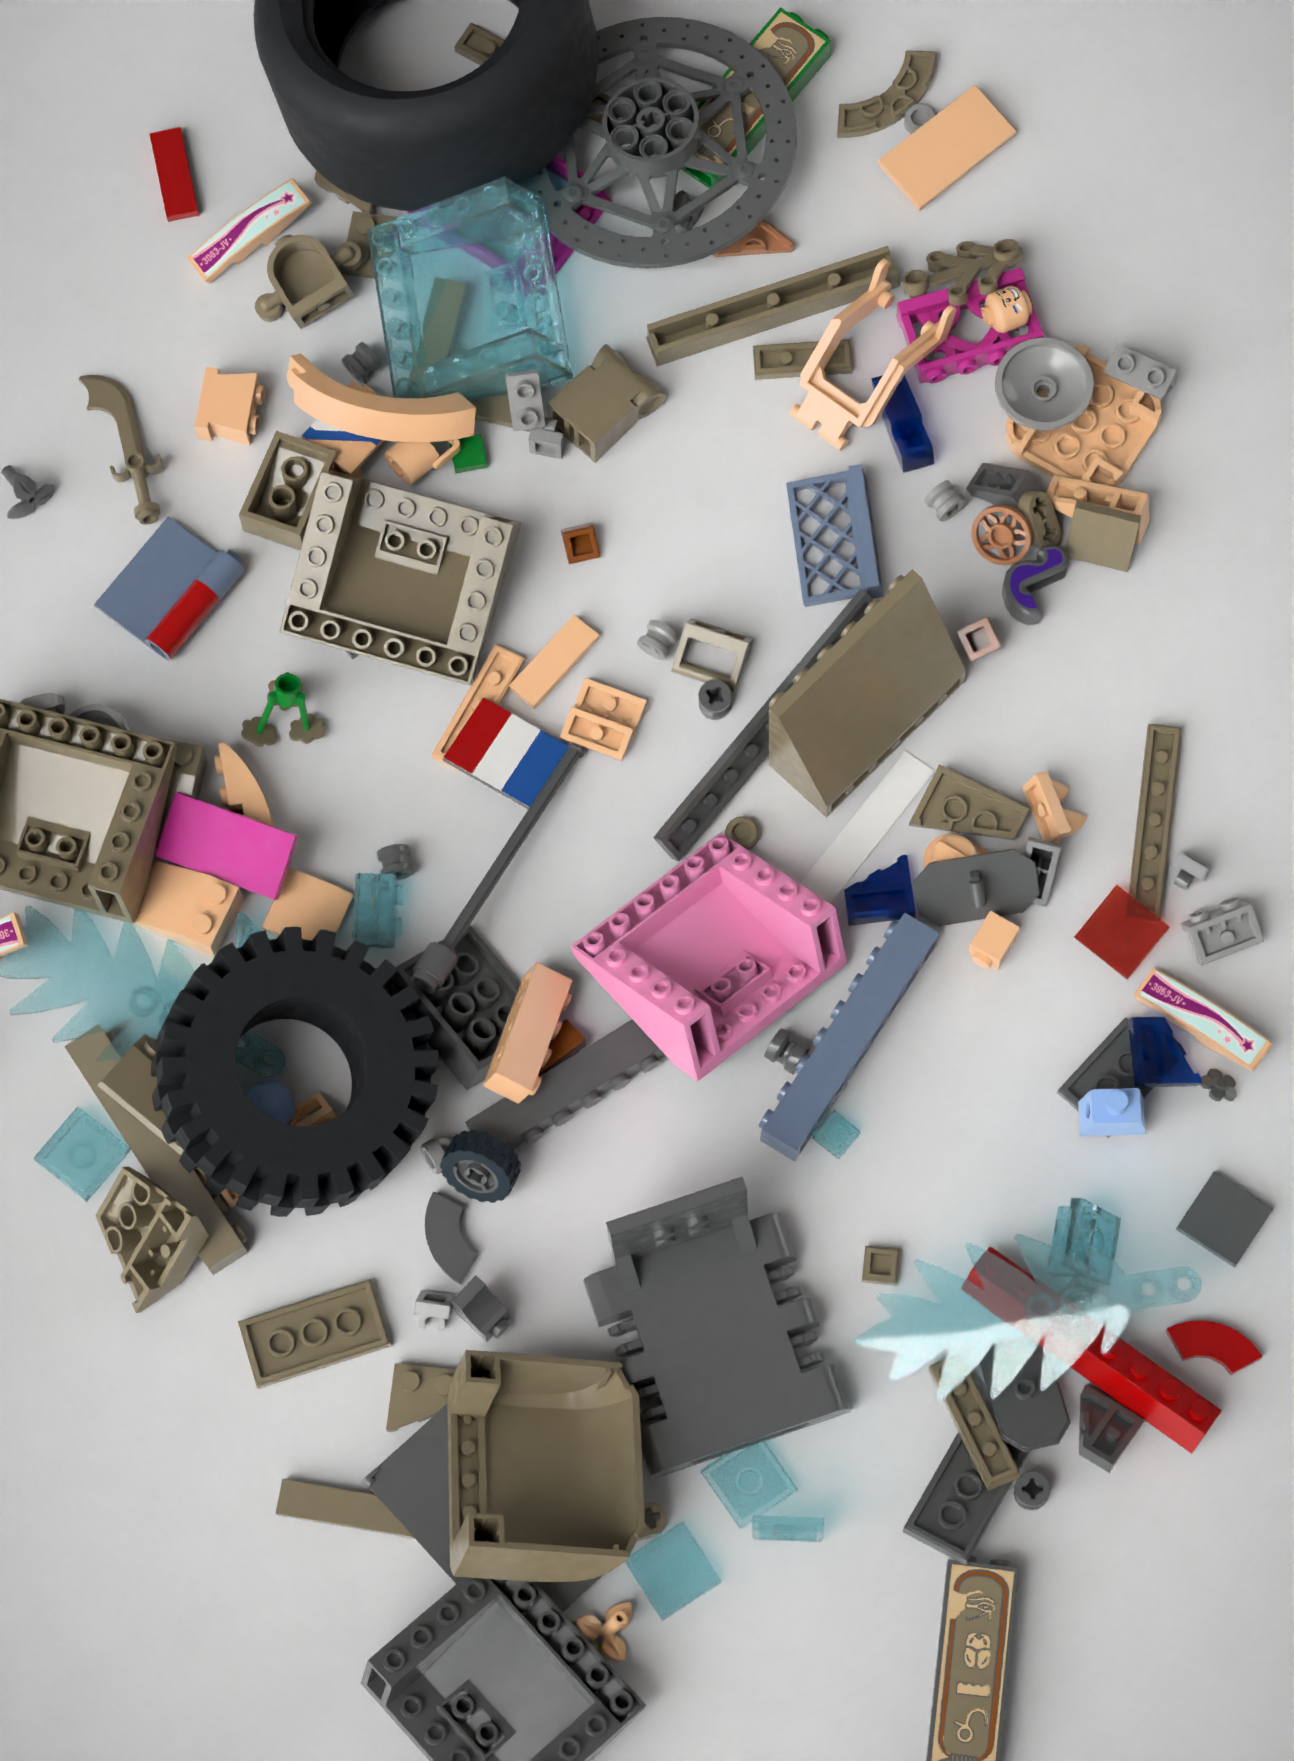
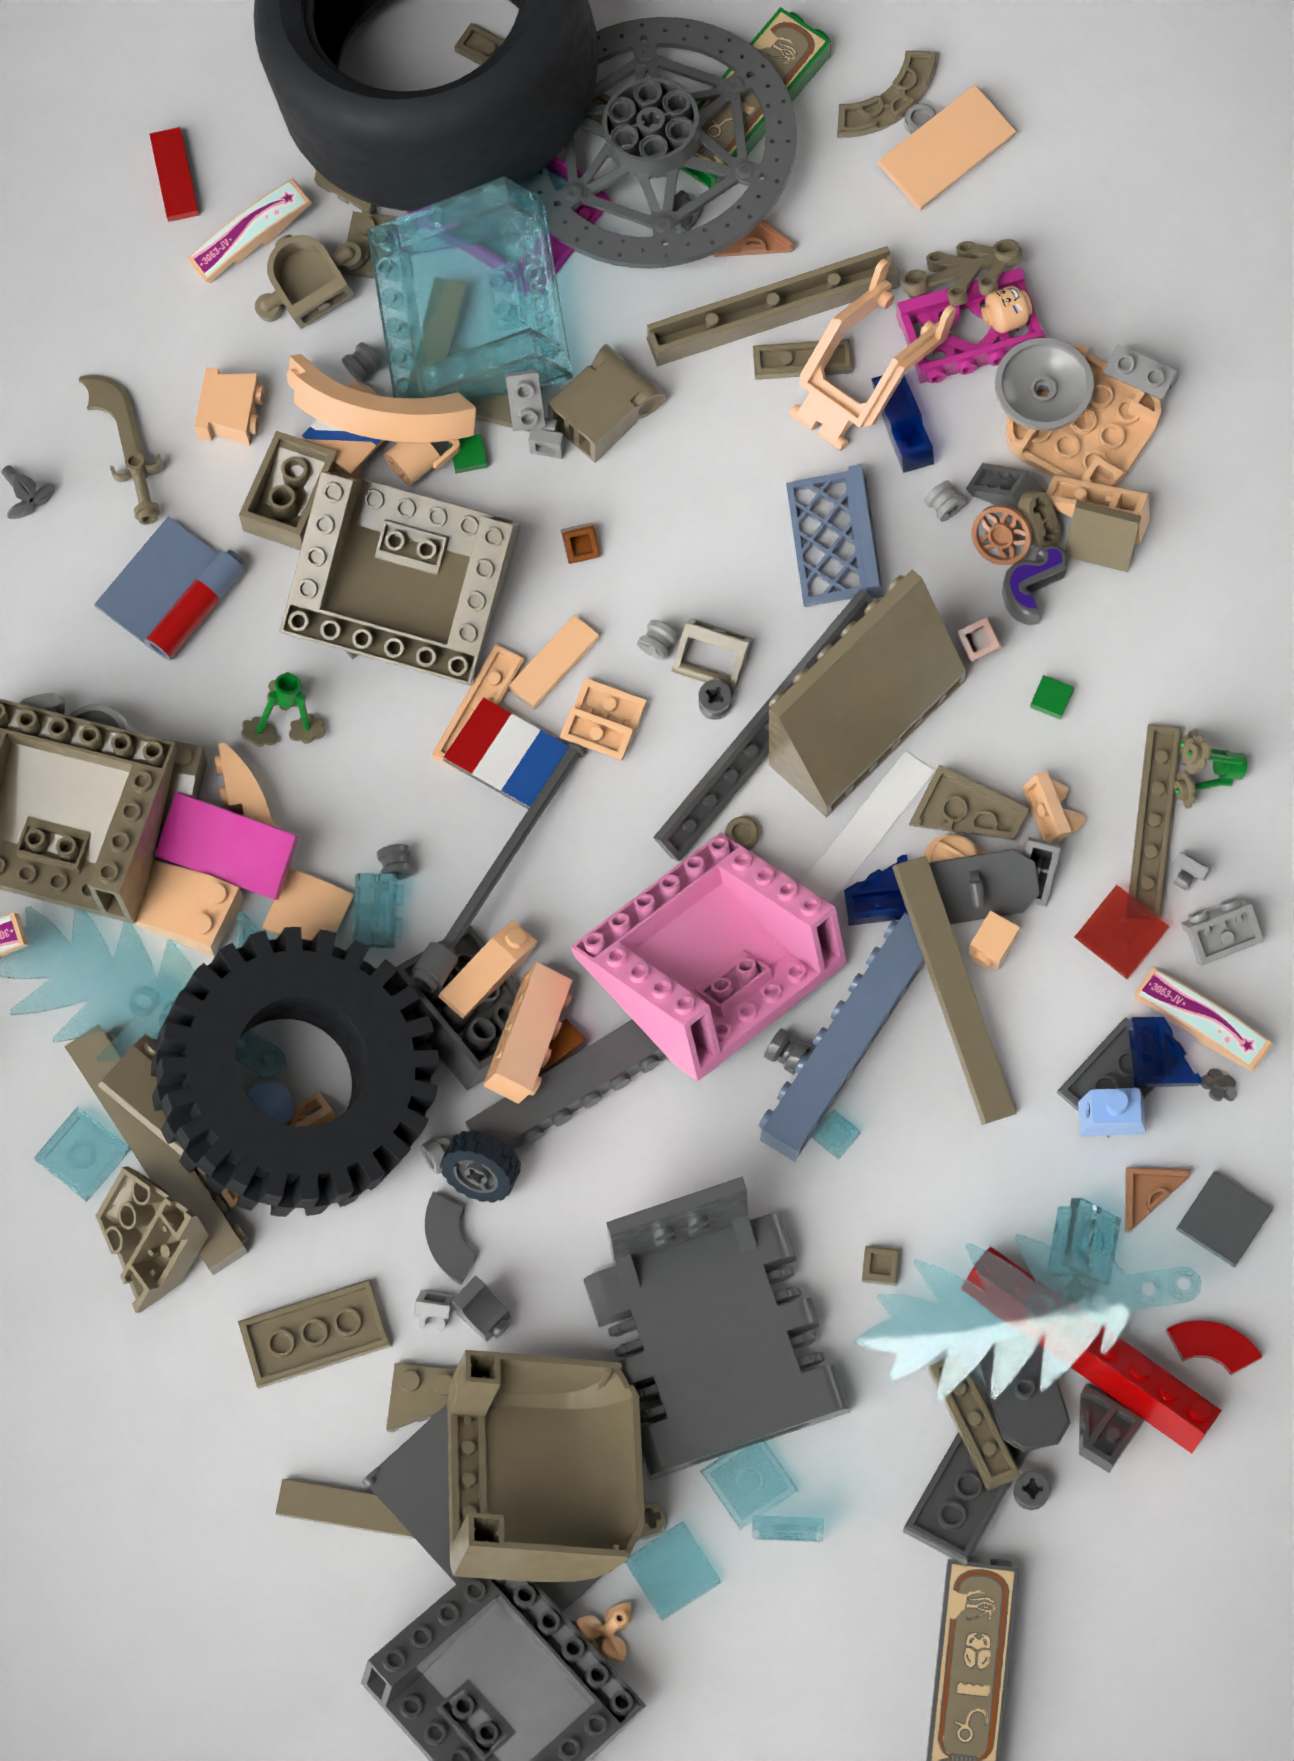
none -> light nougat slope [438,920,538,1019]
none -> dark tan tile [892,856,1017,1125]
none -> green tile [1030,675,1074,720]
none -> nougat tile [1124,1167,1191,1233]
none -> plant [1174,728,1247,809]

